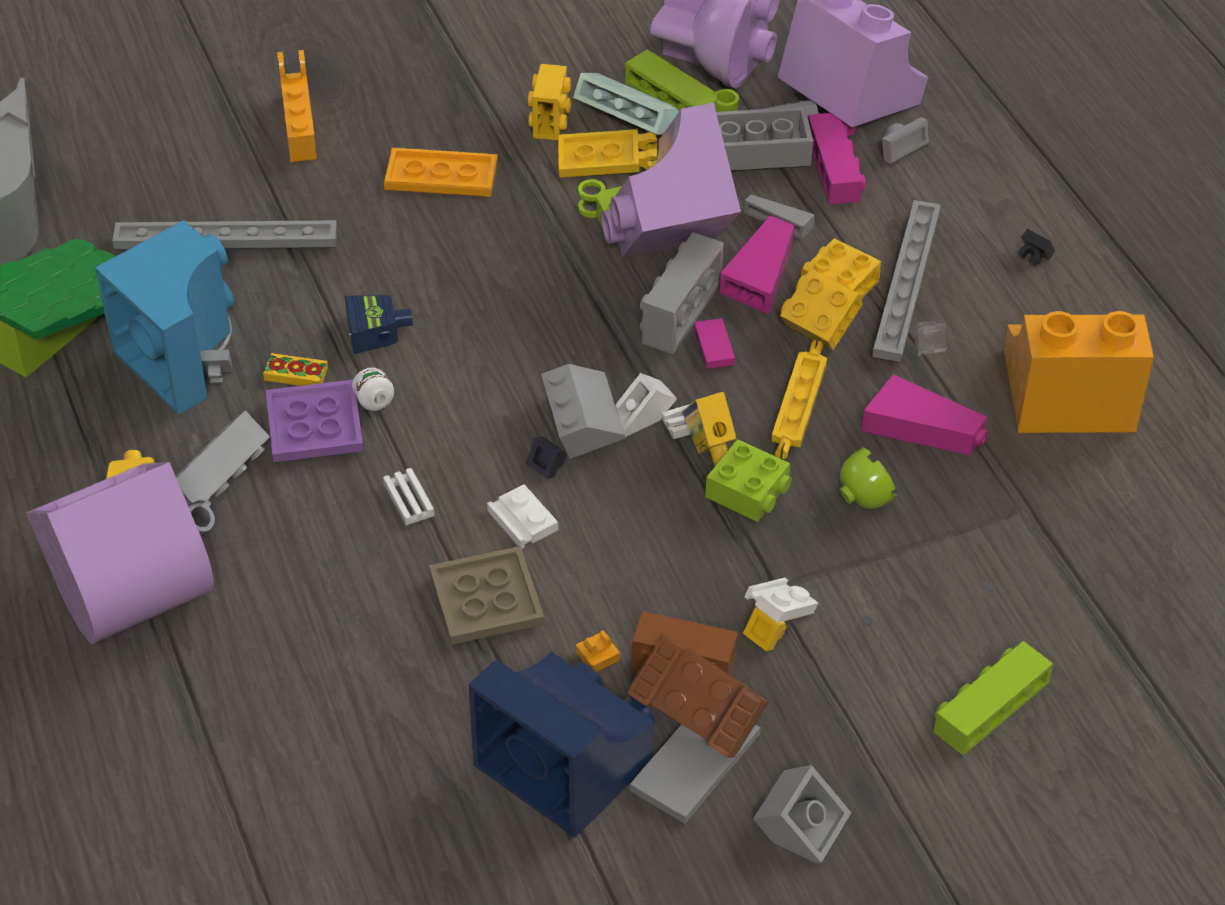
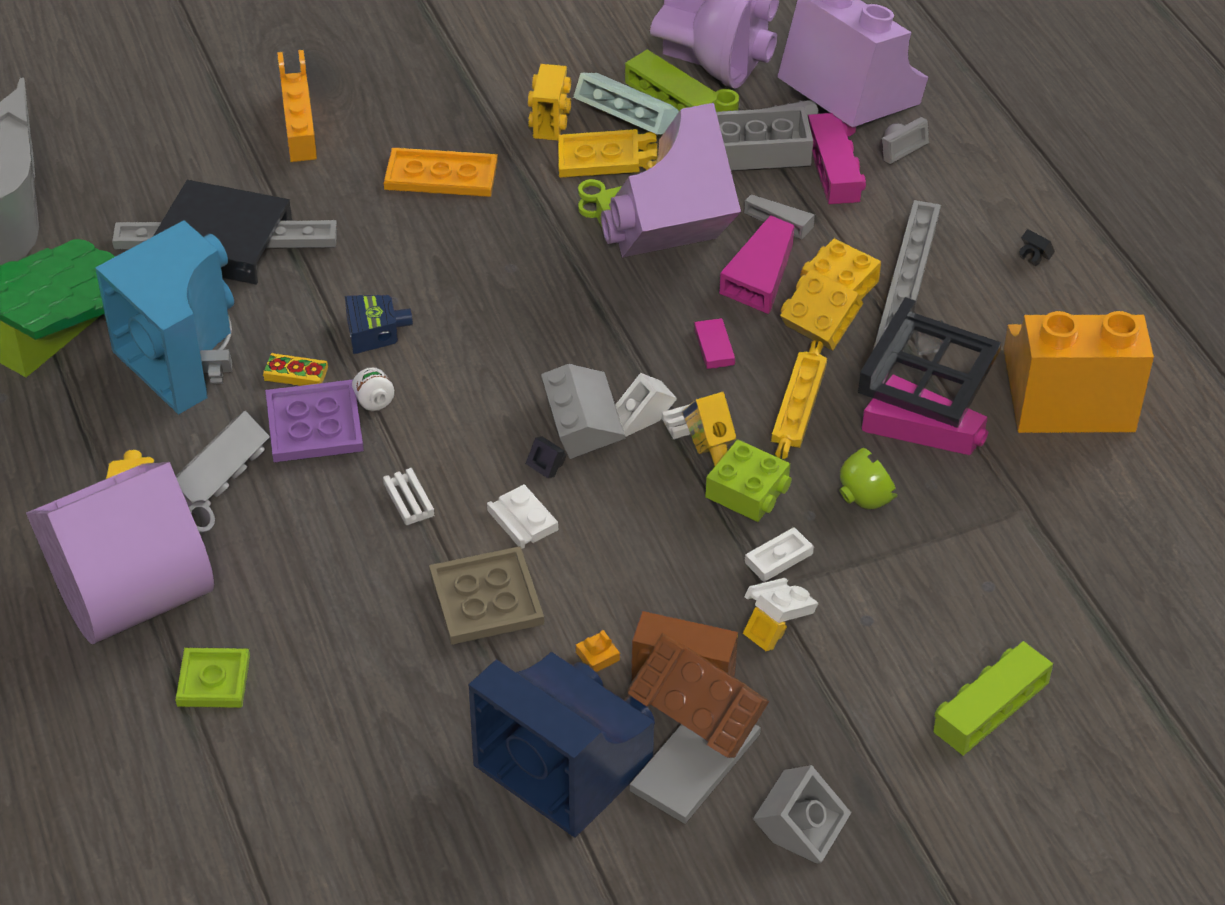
light grey brick [640,232,724,354] -> none
none -> black panel [153,179,292,285]
none -> lime tile [175,648,250,708]
none -> white plate [745,527,814,582]
none -> black window [858,297,1002,428]

